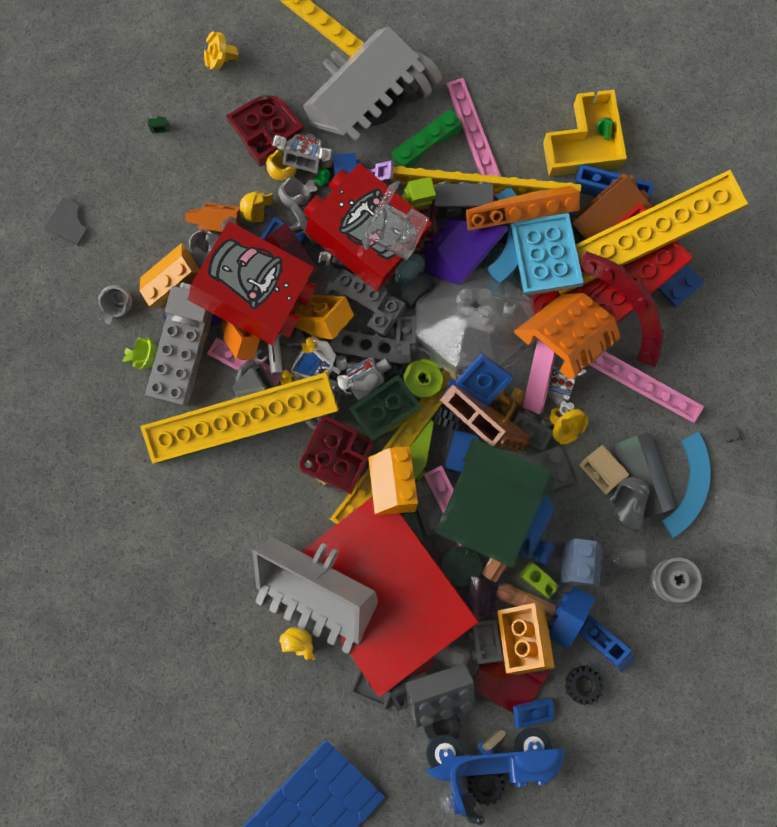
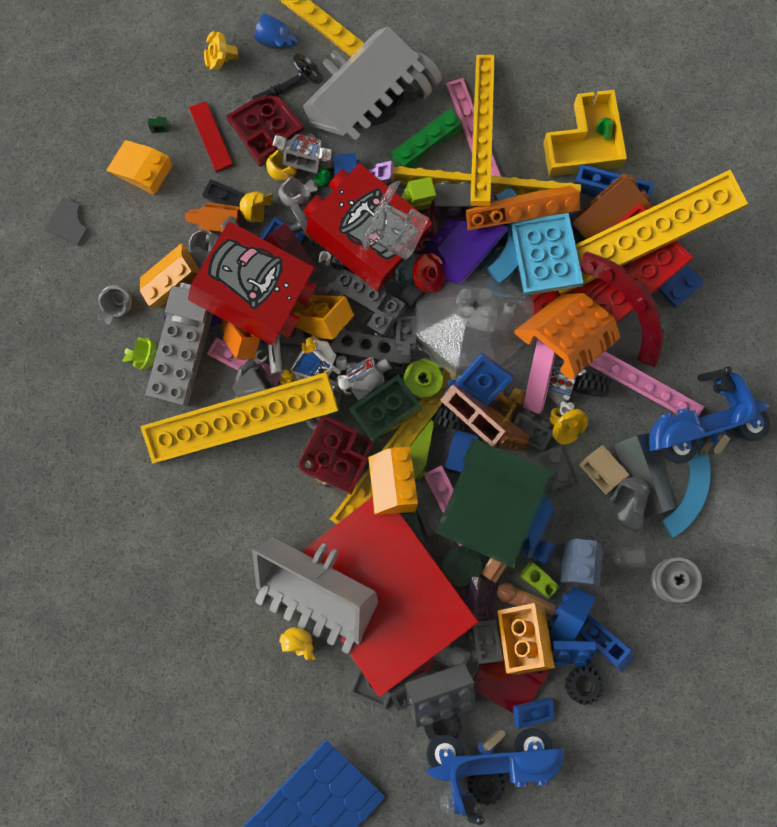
none -> light orange slope [106,140,173,195]
none -> red tile [189,101,233,173]
none -> black plate [202,179,245,207]
none -> black dish [251,53,323,100]
none -> blue piece [254,13,298,48]
none -> red plate [413,254,445,293]
none -> yellow plate [470,55,494,206]
none -> blue plate [551,641,596,667]
none -> black tyre [573,372,611,397]
none -> blue piece [649,366,770,464]

